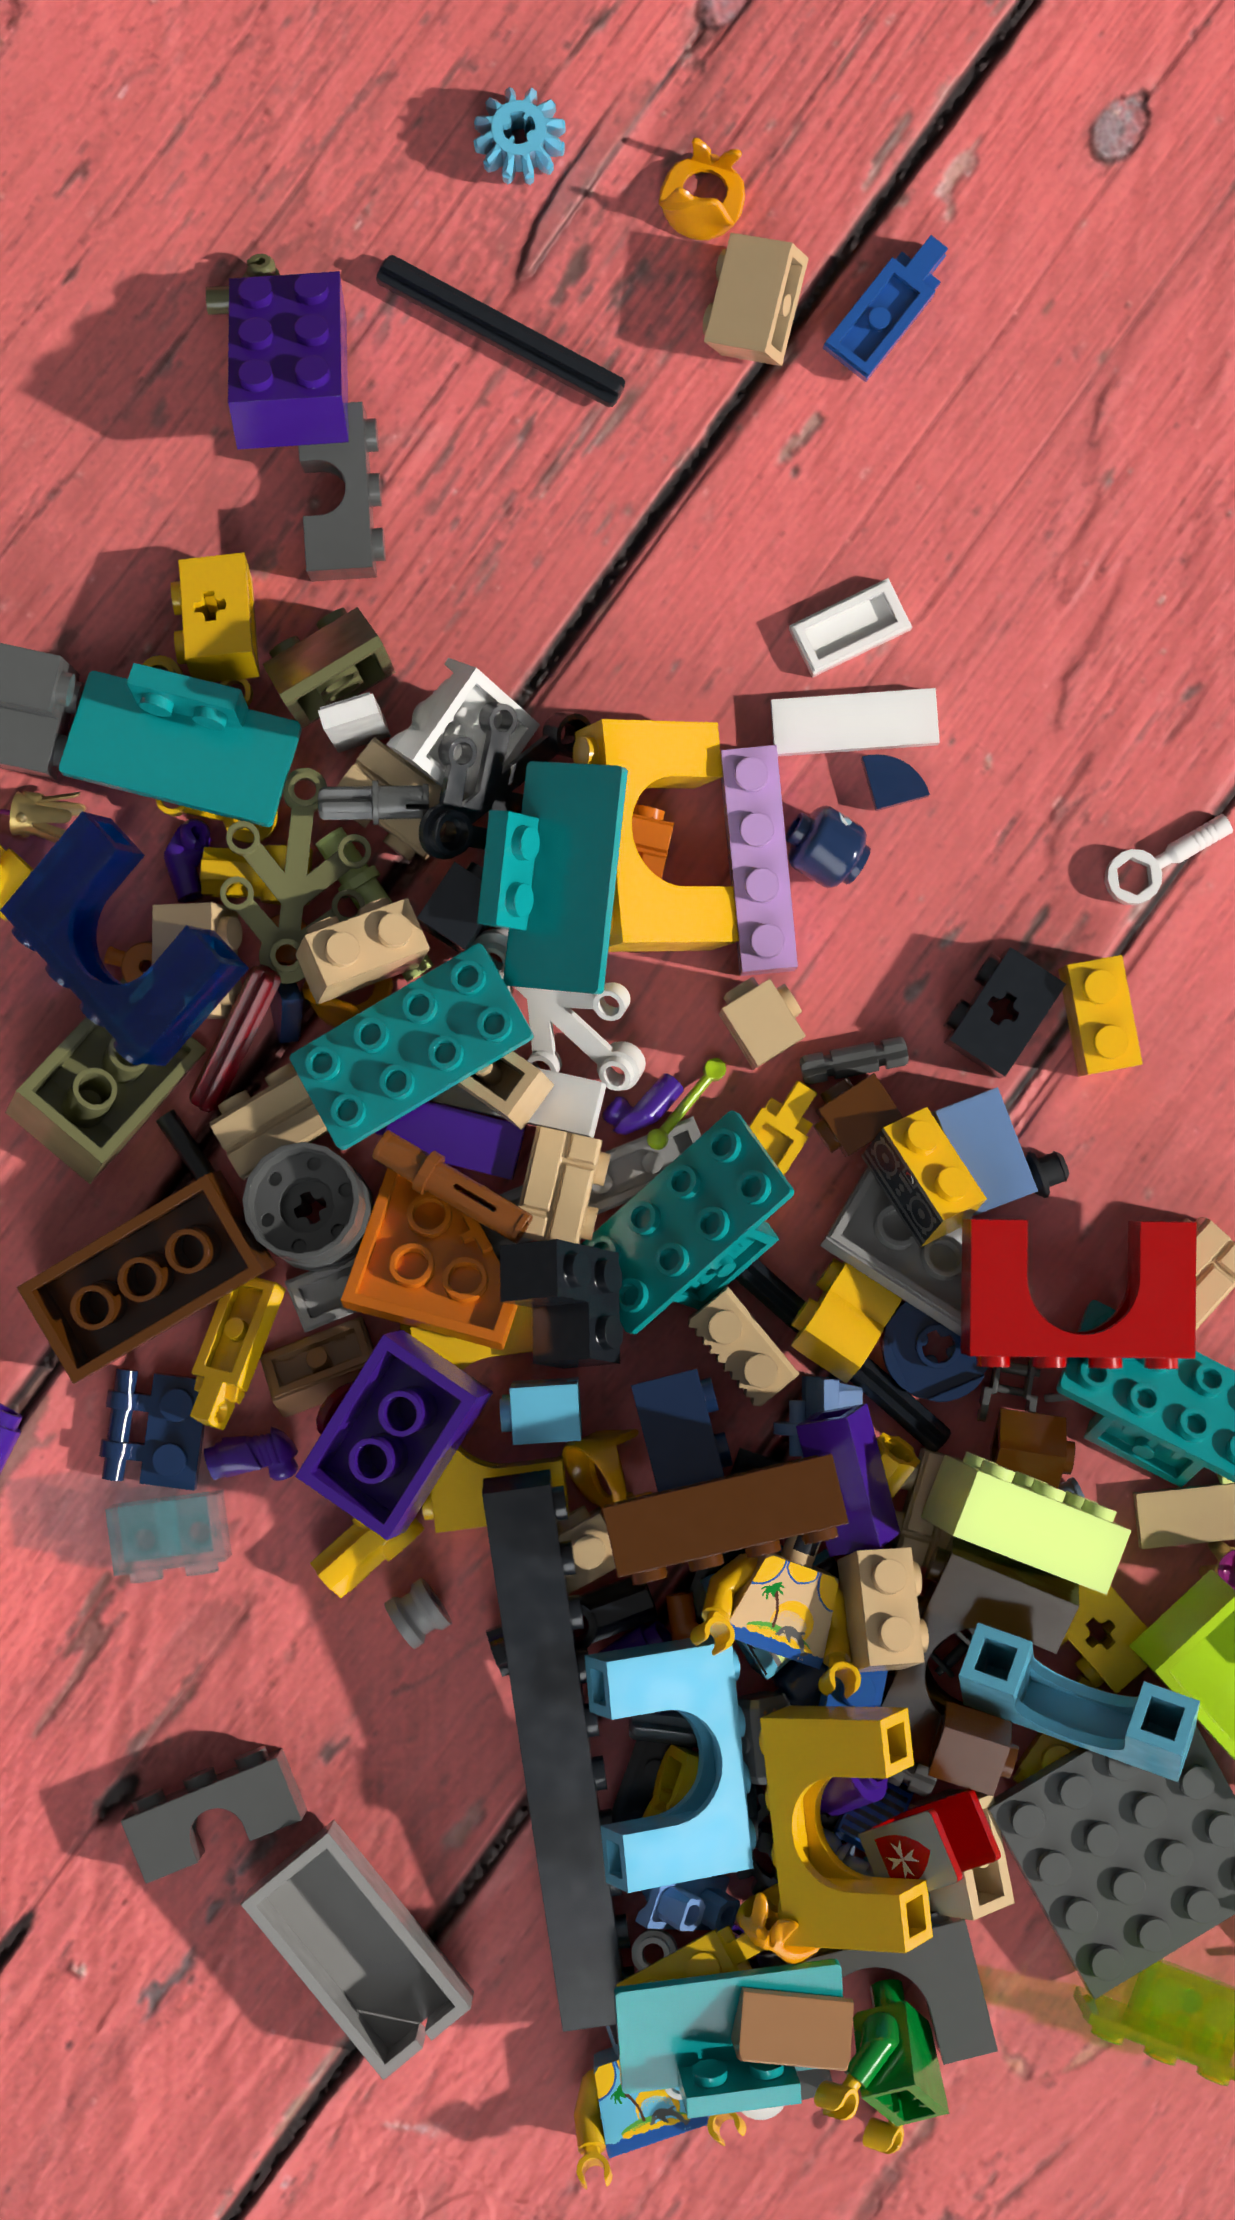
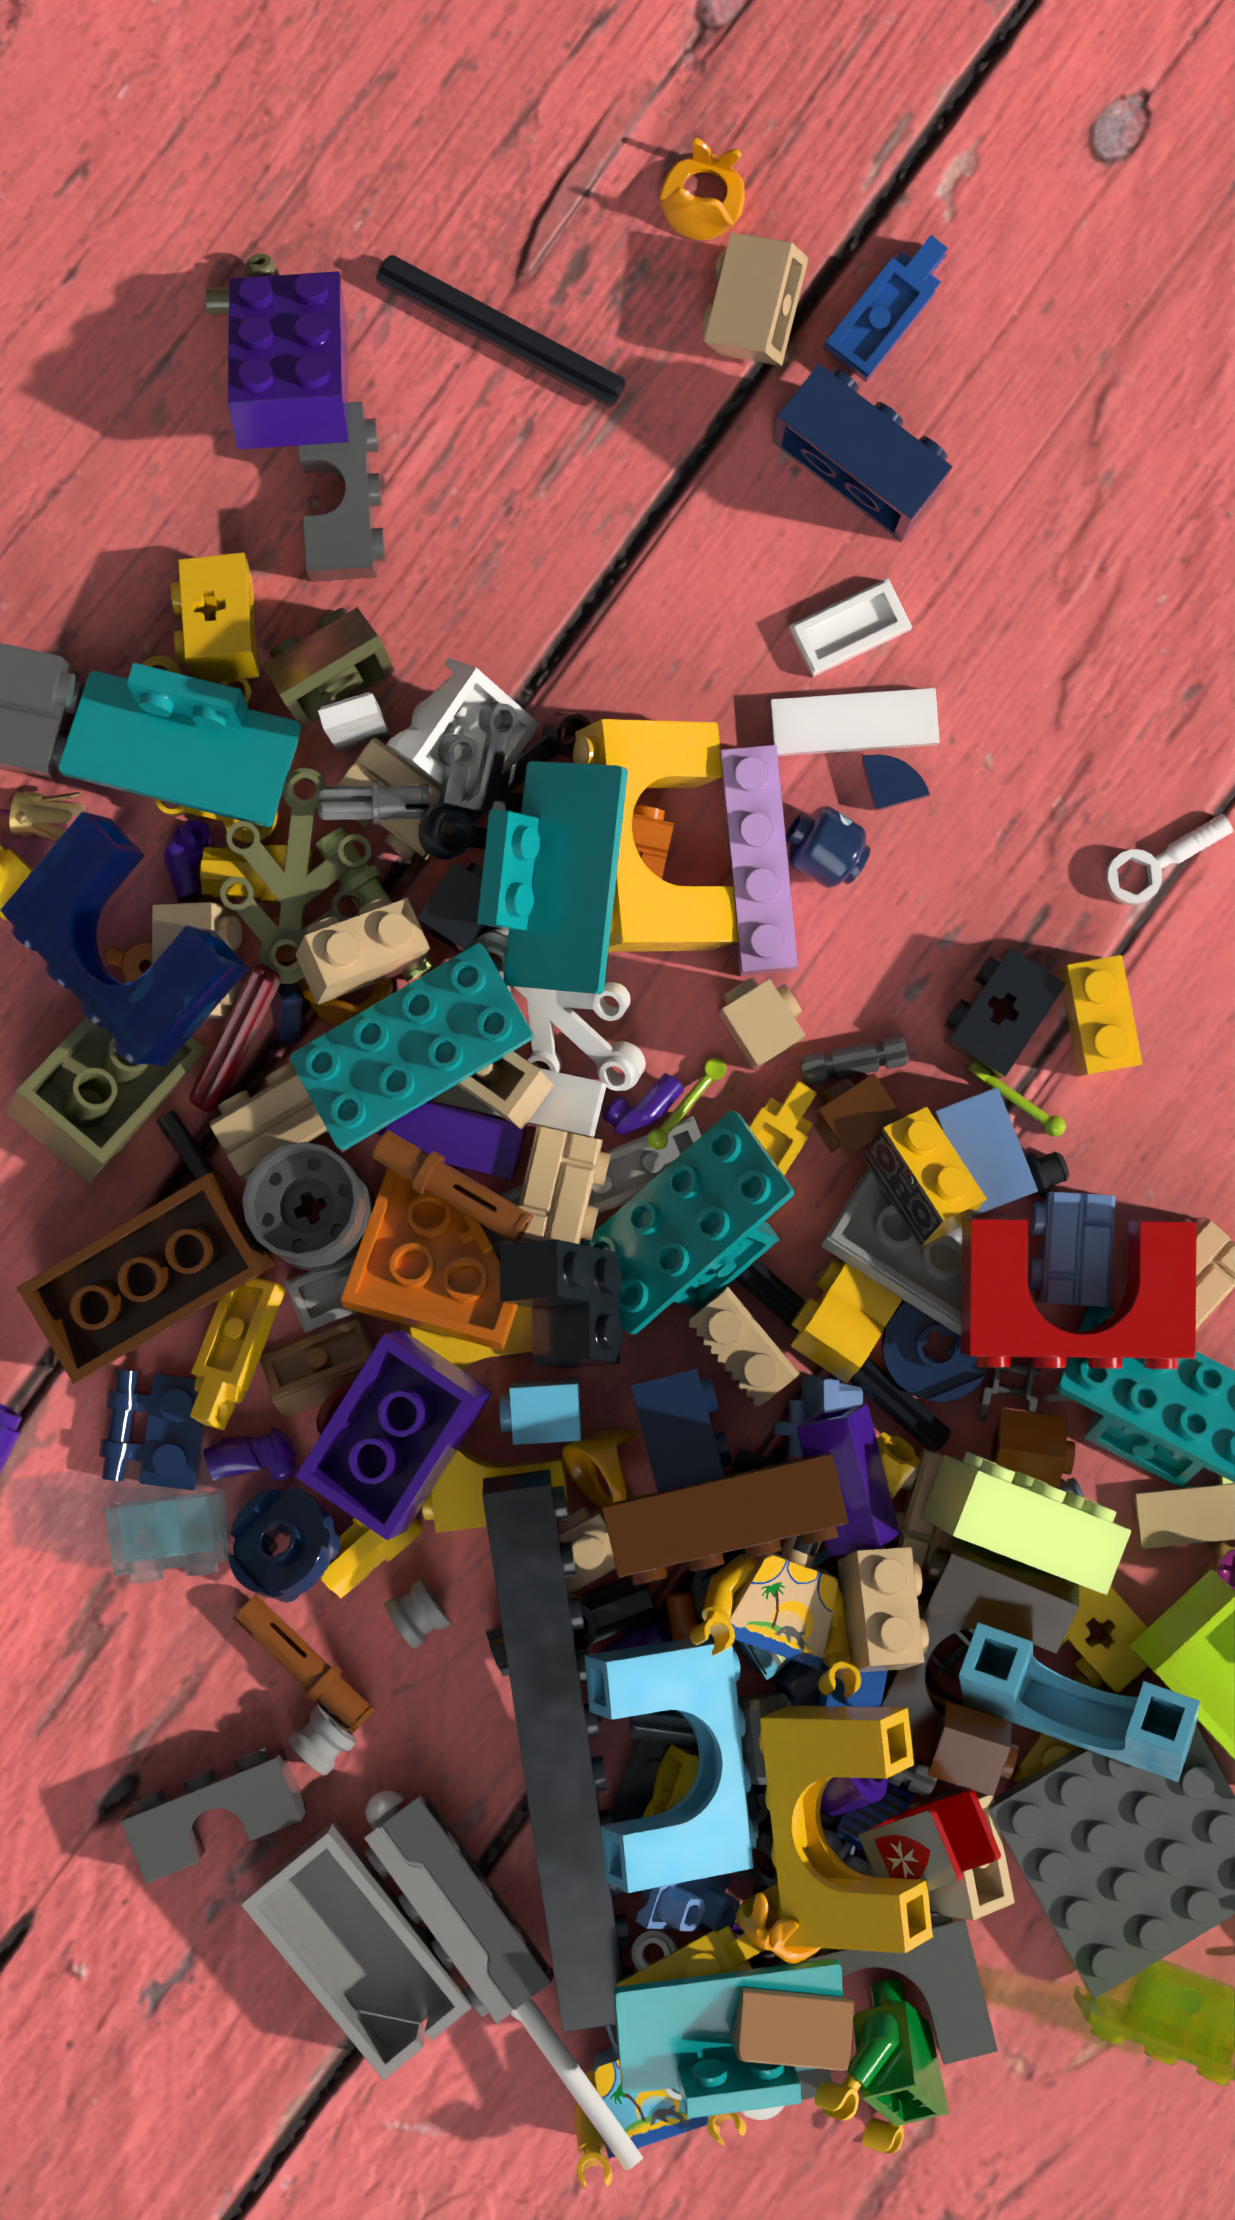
medium azure gear [473,87,566,185] -> none
none -> dark blue plate [228,1487,341,1603]
none -> dark orange pin [232,1594,375,1735]
none -> light grey wheel [287,1704,358,1776]
none -> piece [364,1791,643,2171]
none -> dark blue brick [772,364,953,542]
none -> lime hinge [967,1061,1066,1137]
none -> medium blue brick [1028,1191,1116,1307]

